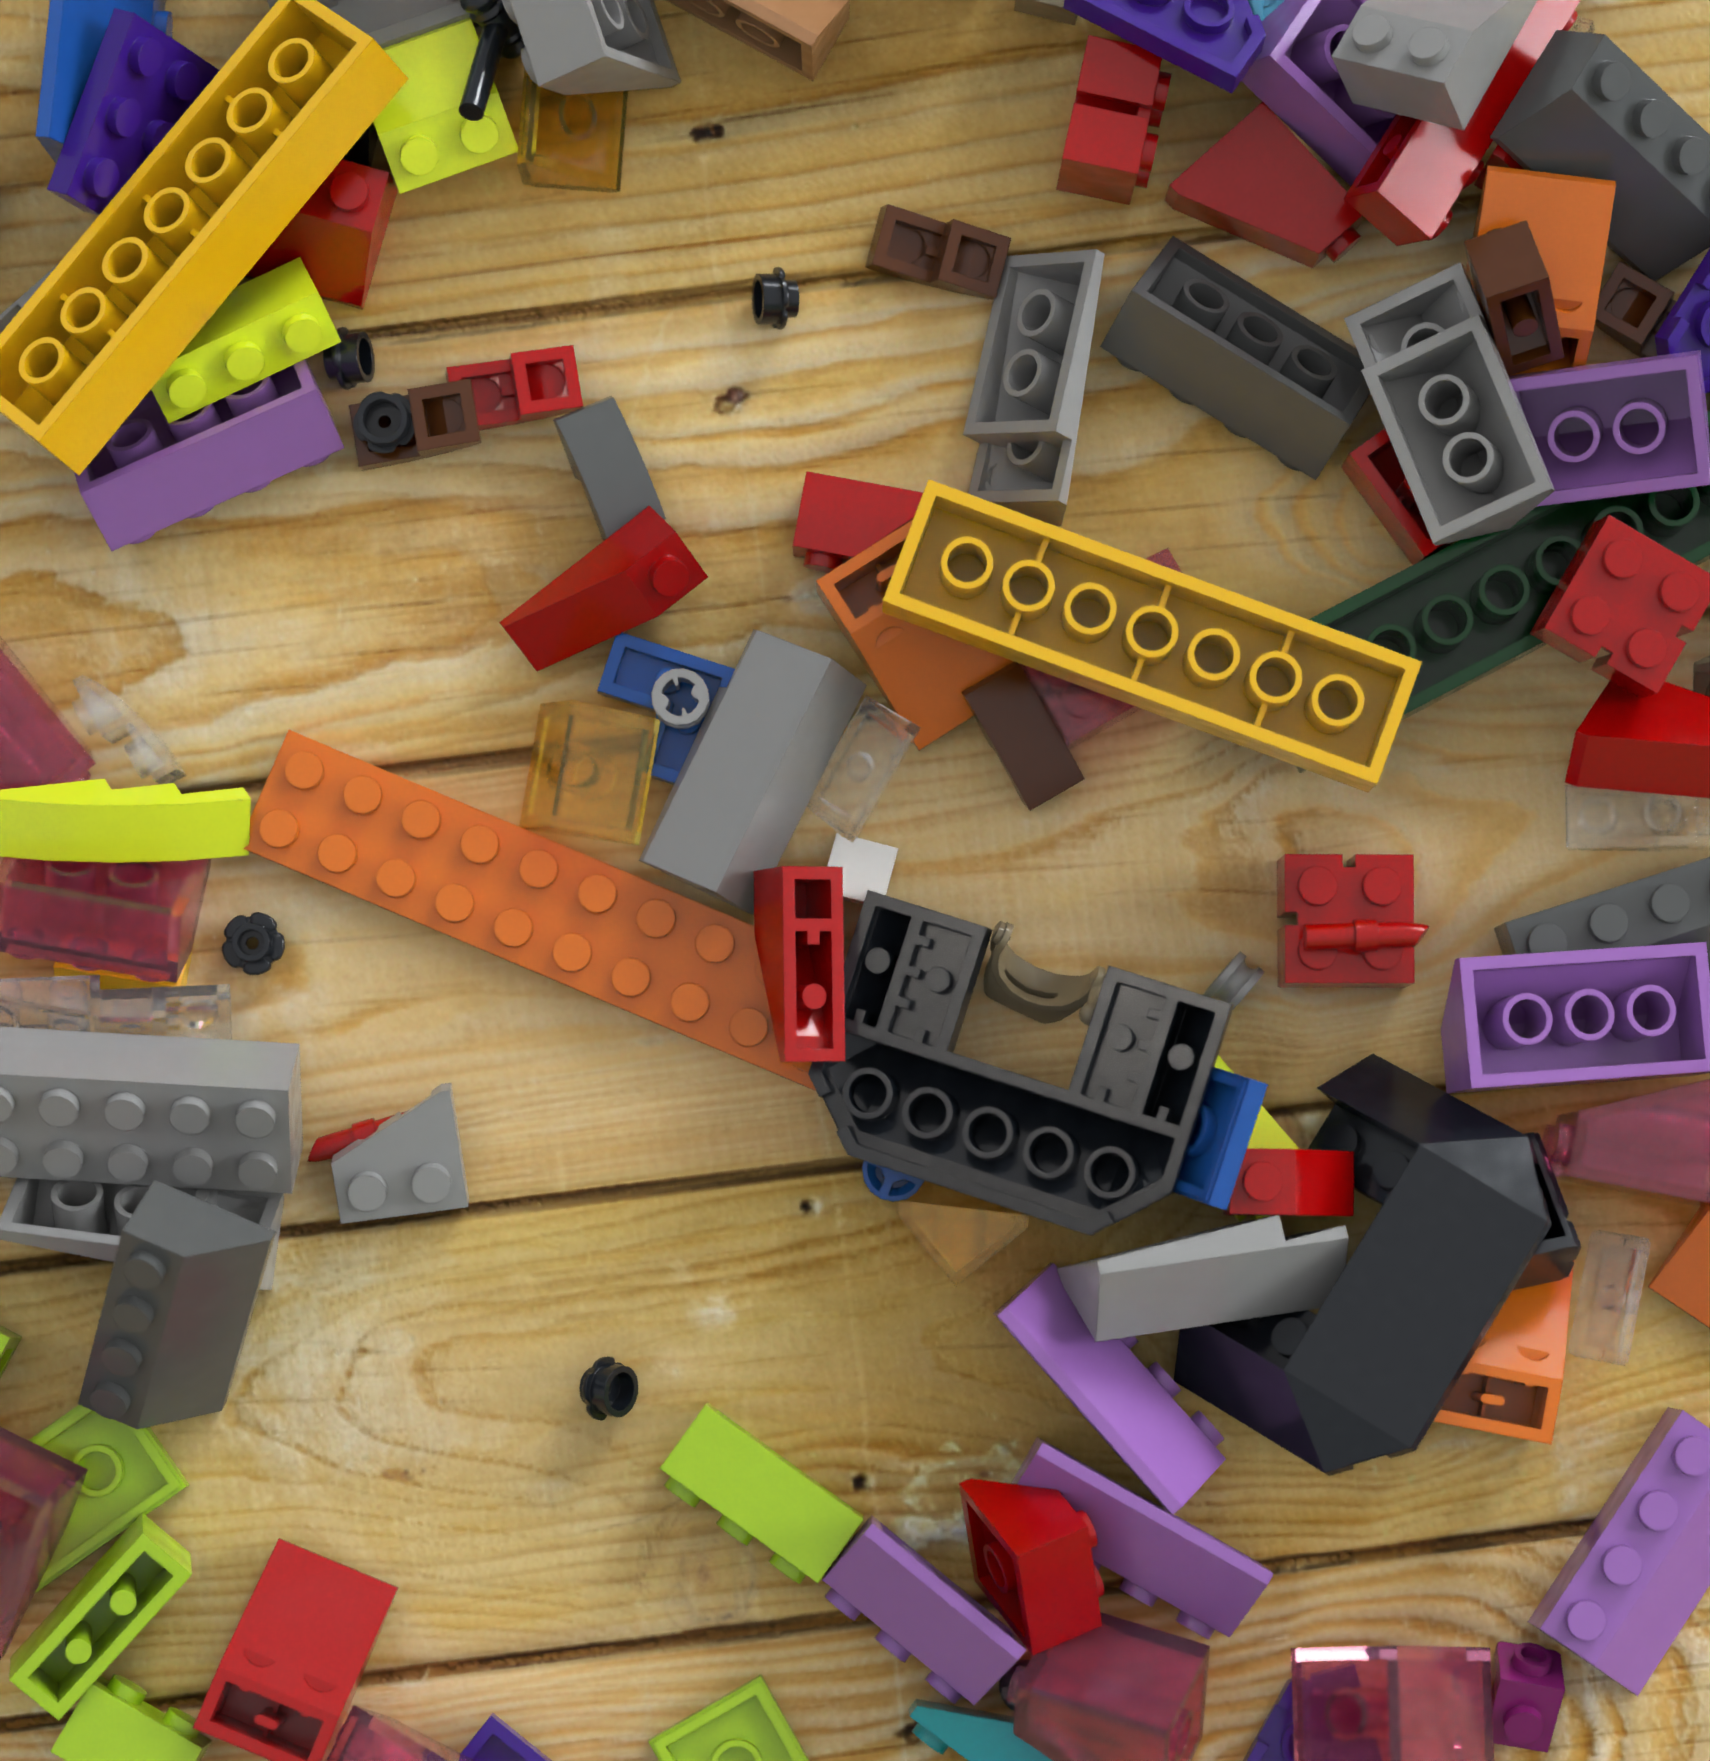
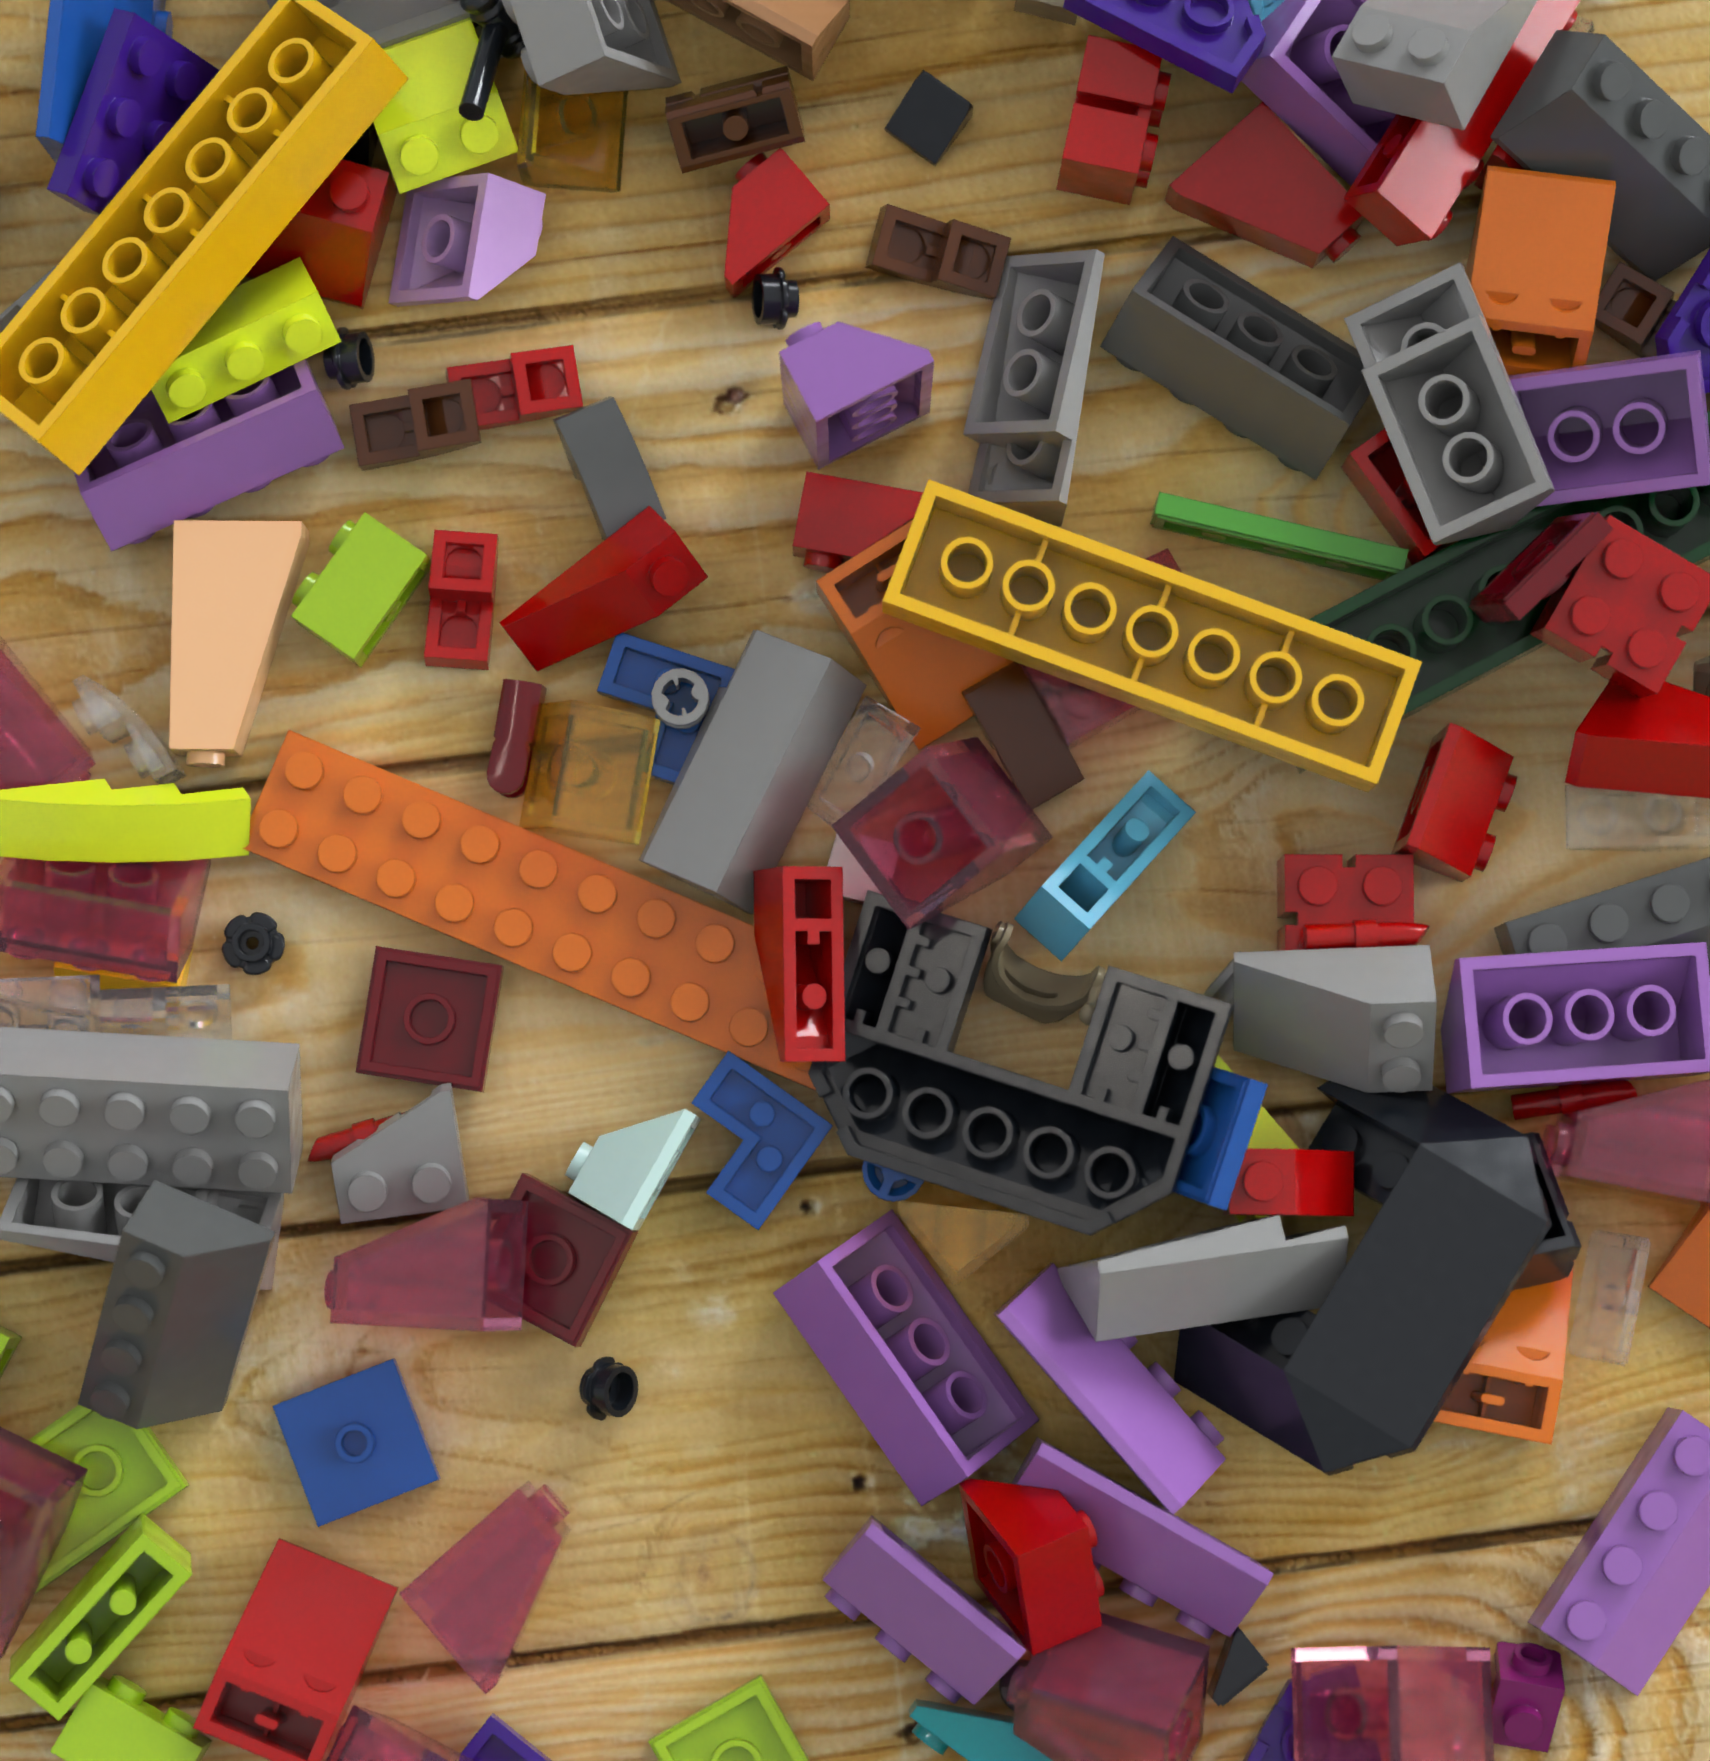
black plate [353,391,414,454] -> none
lime brick [659,1402,864,1584] -> none
reddish brown slope [1464,221,1565,376] -> none
none -> light nougat slope [169,520,310,768]
none -> blue plate [273,1358,441,1527]
none -> lime brick [291,512,431,668]
none -> clear pink slope [324,1198,529,1331]
none -> dark red plate [355,946,504,1093]
none -> lavender slope [389,172,546,307]
none -> clear pink slope [399,1481,571,1695]
none -> red slope [424,530,498,670]
none -> dark red plate [465,1173,638,1347]
none -> dark red bar [487,679,547,798]
none -> light aqua slope [565,1109,701,1231]
none -> reddish brown brick [665,66,805,174]
none -> blue plate [691,1051,833,1230]
none -> red slope [724,148,830,298]
none -> medium lavender slope [773,1209,1039,1506]
none -> medium lavender slope [779,322,934,470]
none -> clear pink slope [832,737,1053,930]
none -> black slope [885,70,973,166]
none -> medium azure slope [1014,770,1196,962]
none -> bright green tile [1150,492,1409,581]
none -> black slope [1207,1627,1269,1706]
none -> light grey slope [1233,945,1437,1093]
none -> red slope [1391,723,1517,882]
none -> dark red plate [1469,512,1613,623]
none -> red piece [1511,1080,1637,1120]

